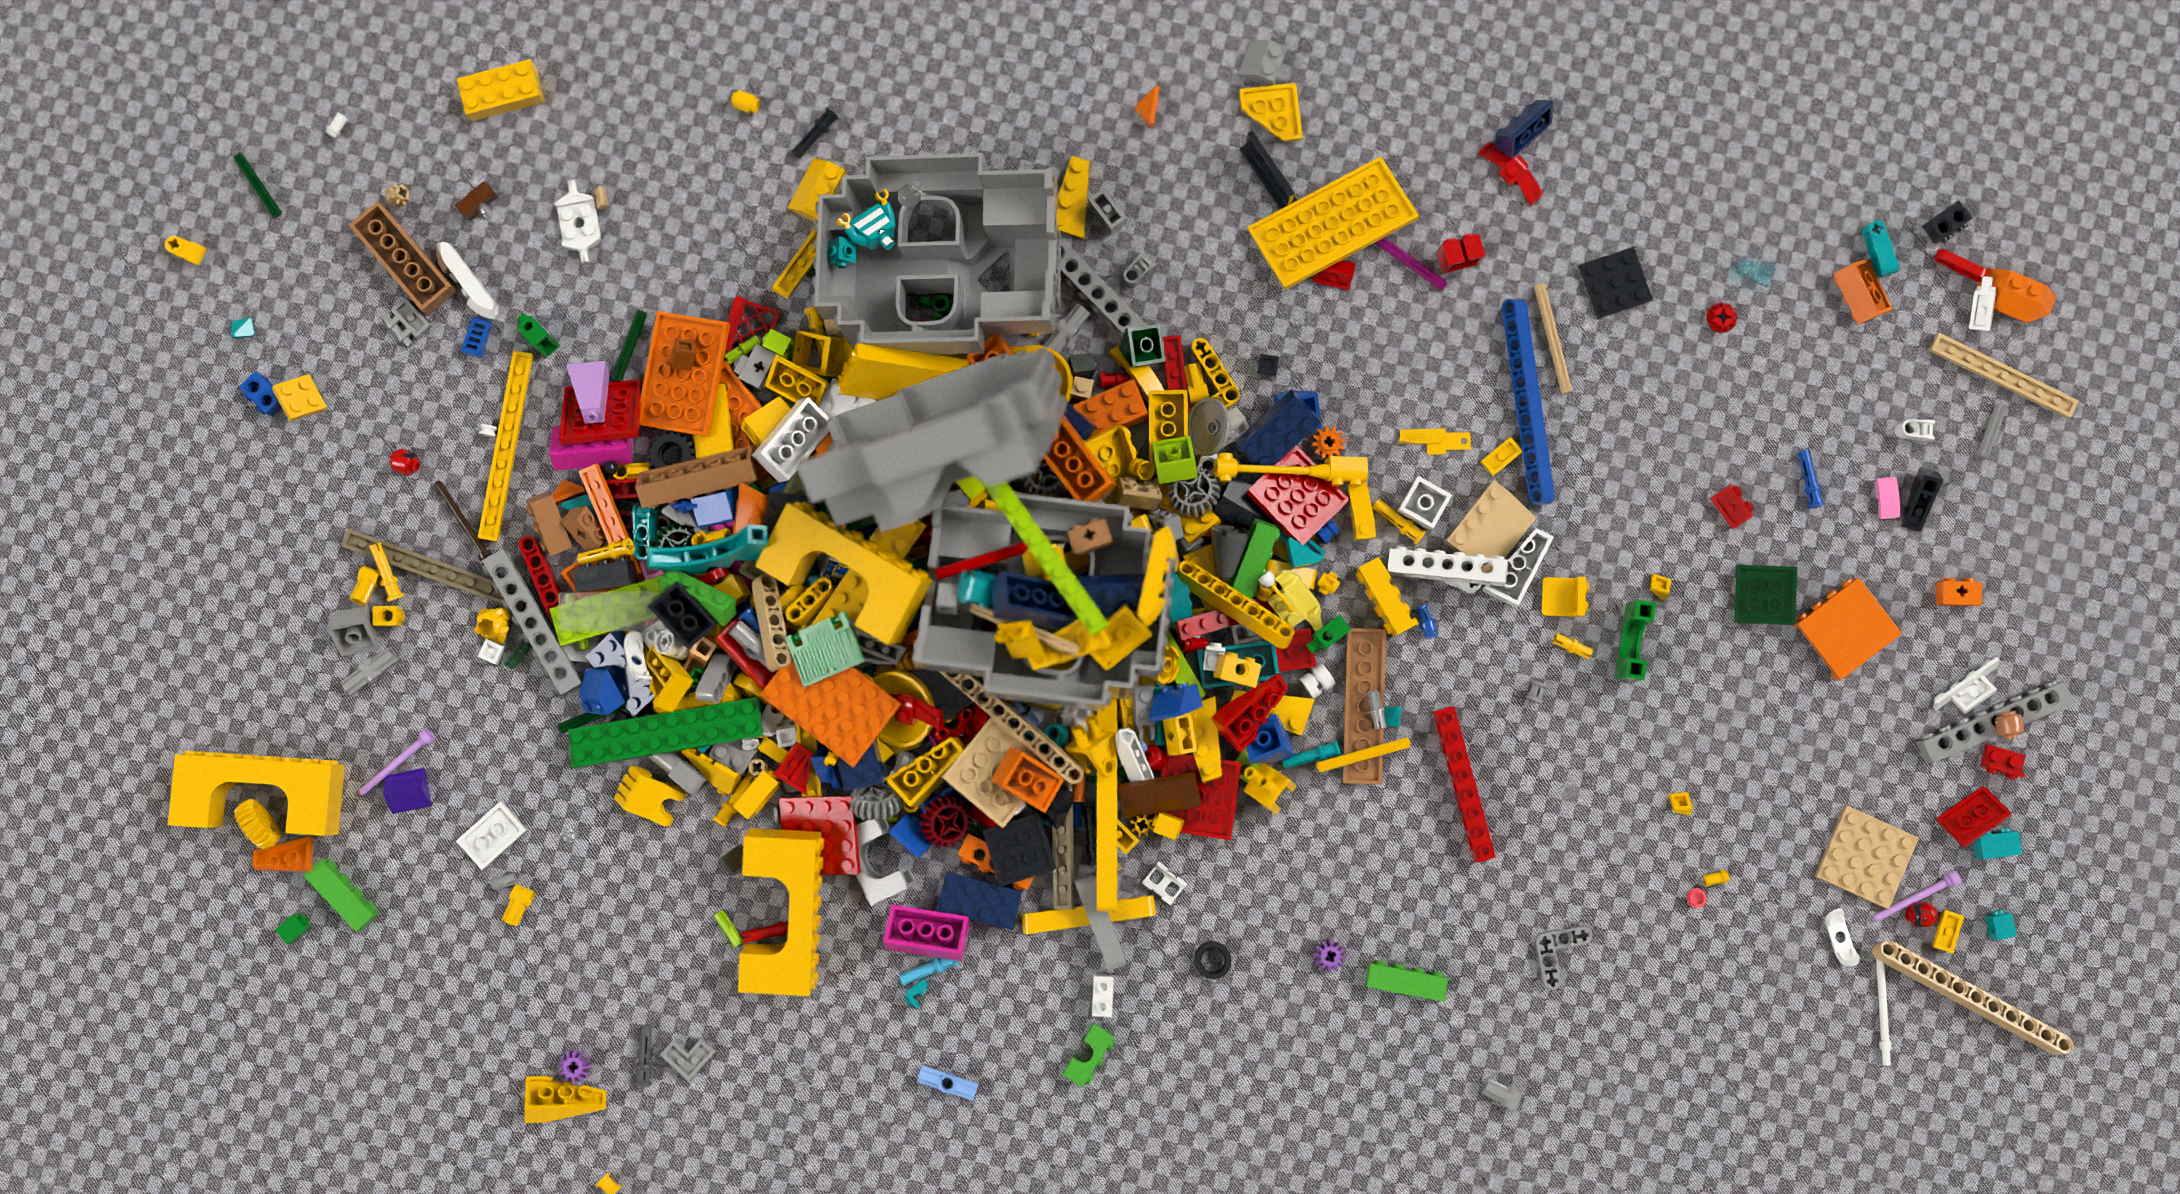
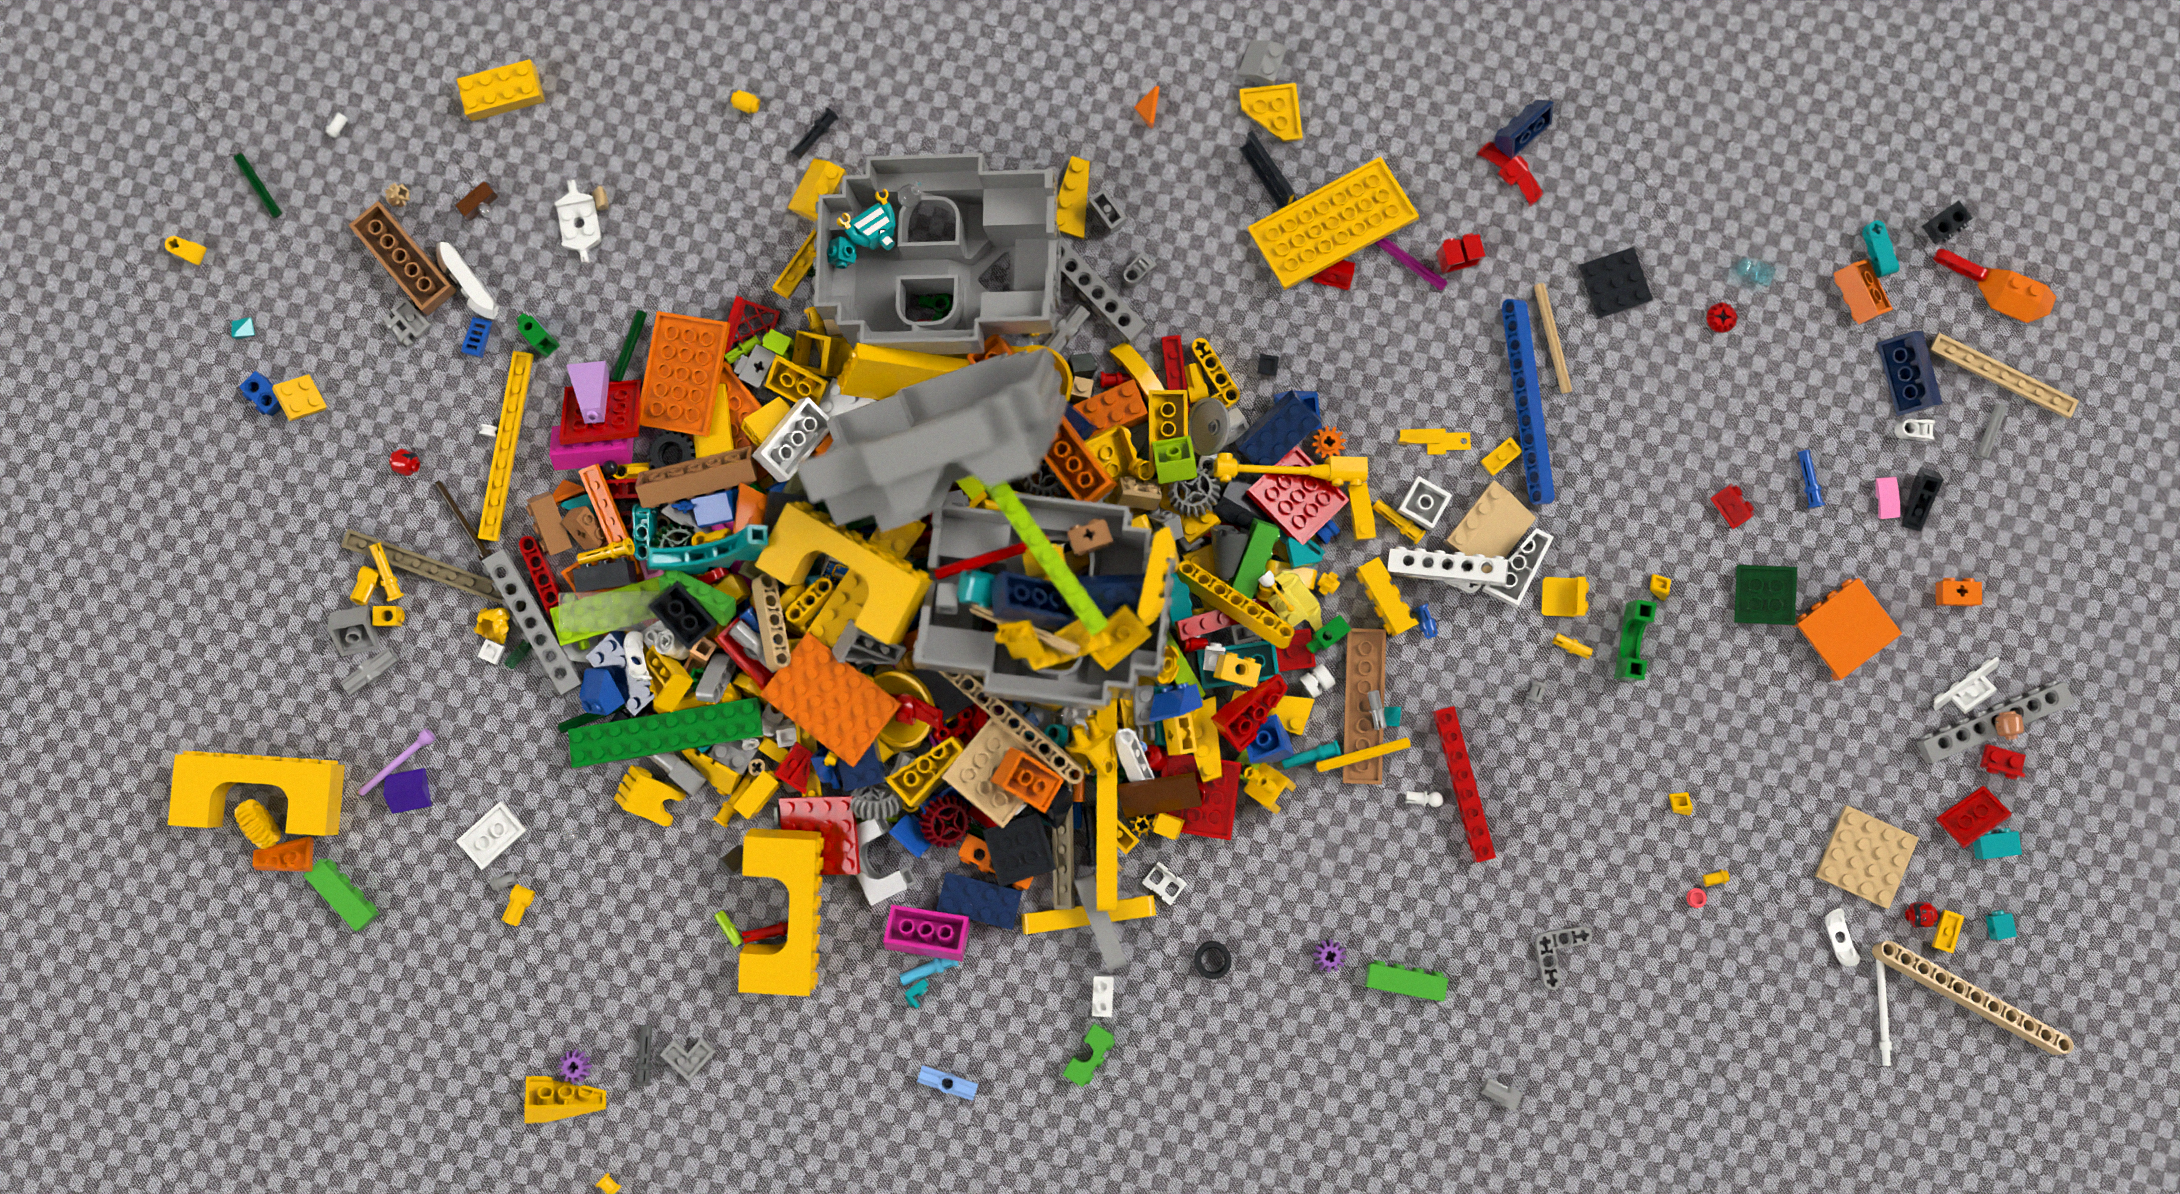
green brick [275,913,312,945] -> none
dark orange panel [671,338,696,371] -> none
window [785,611,865,687] -> none
dark green slope [1119,323,1166,367] -> none
lavender piece [1873,870,1962,922] -> none
white hinge [1969,276,1996,331] -> none
none -> white pin [1405,791,1443,807]
none -> dark blue slope [1877,331,1943,416]

